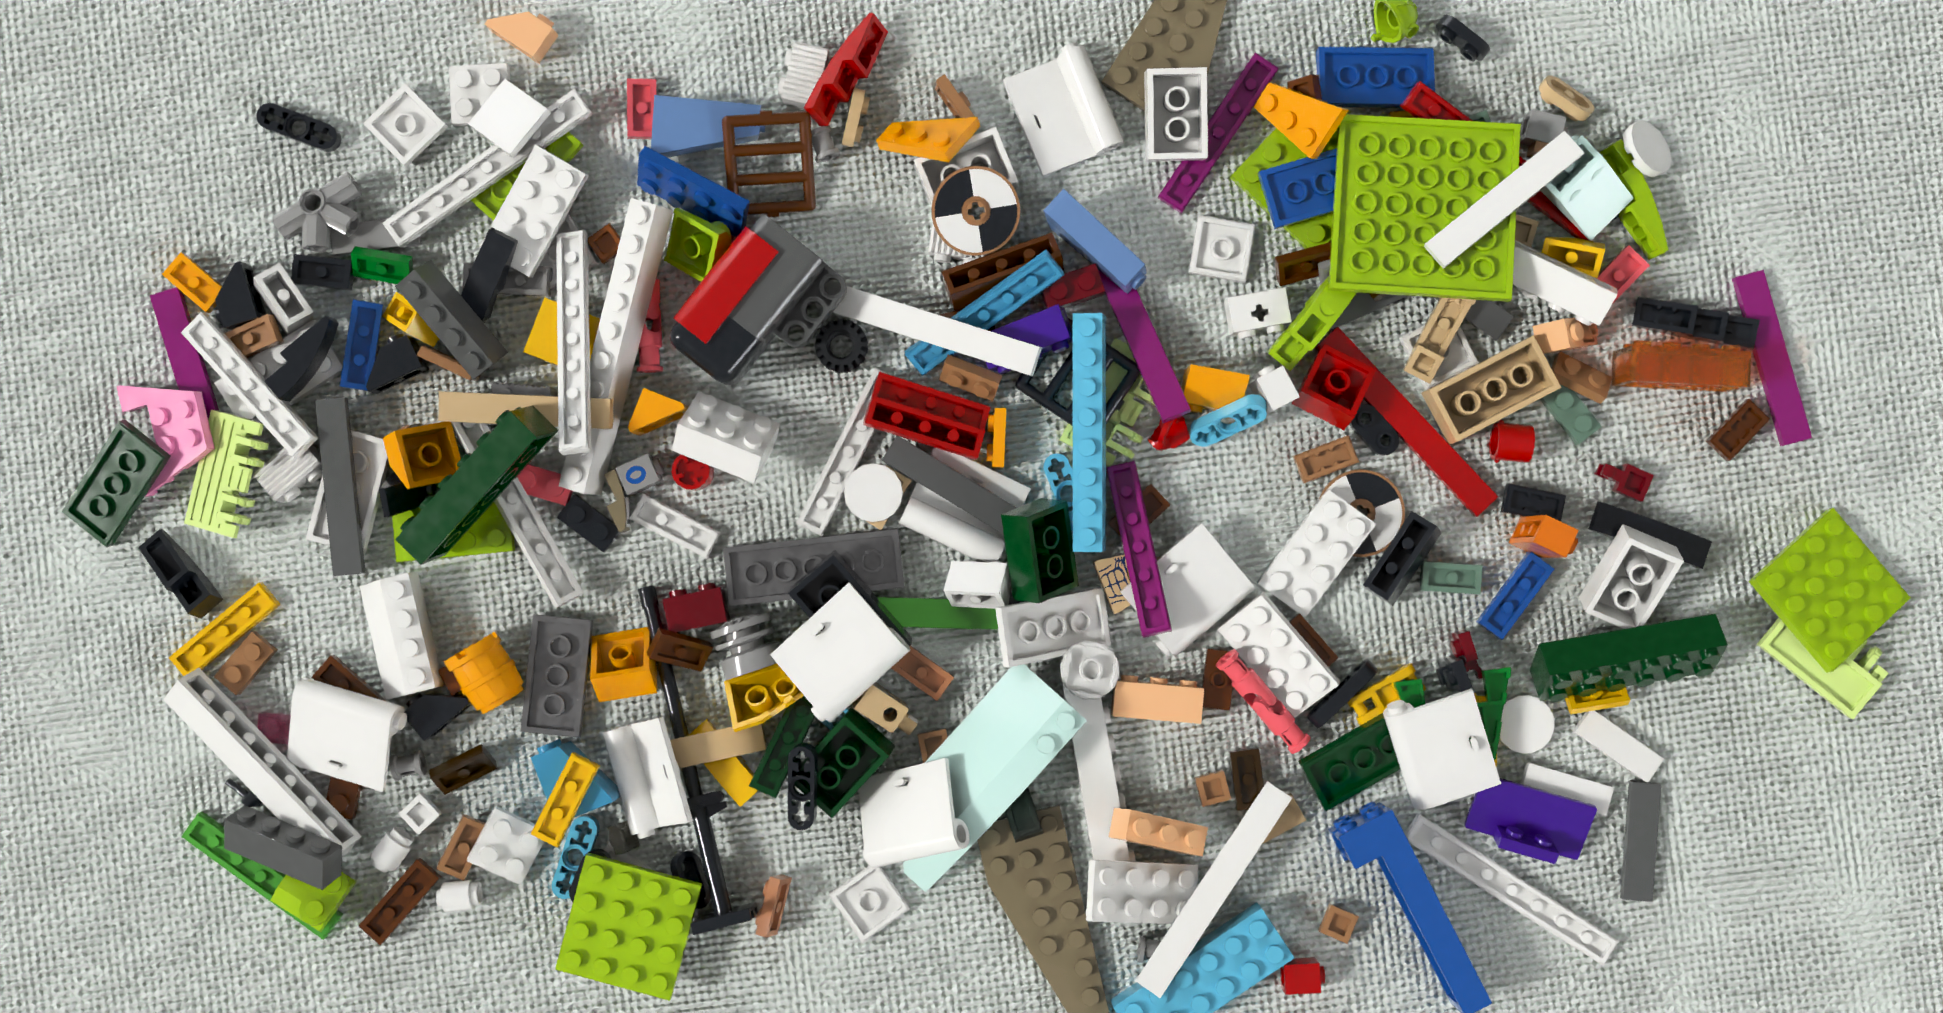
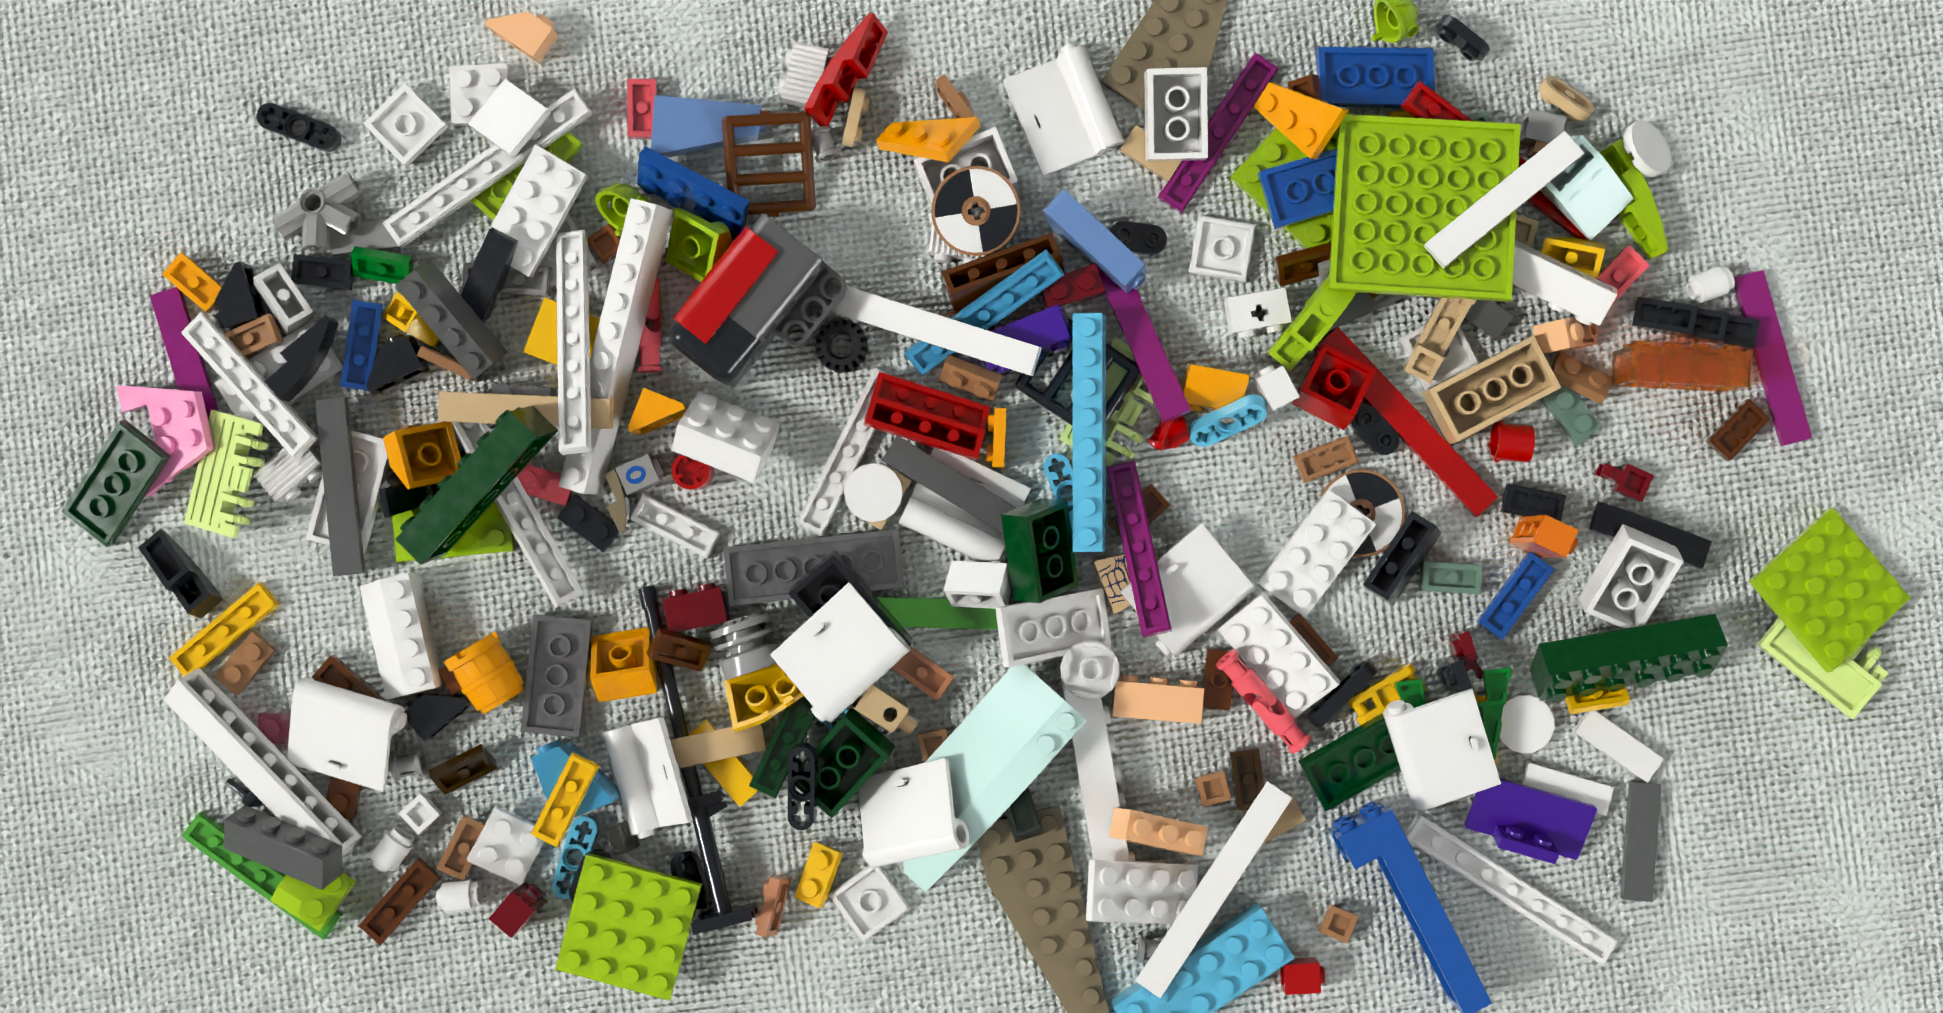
none -> dark red brick [488,881,547,938]
none -> lime helmet [595,183,649,236]
none -> yellow plate [794,842,844,908]
none -> black plate [1110,221,1167,256]
none -> tan tile [1119,125,1181,182]
none -> white brick [1686,267,1735,303]

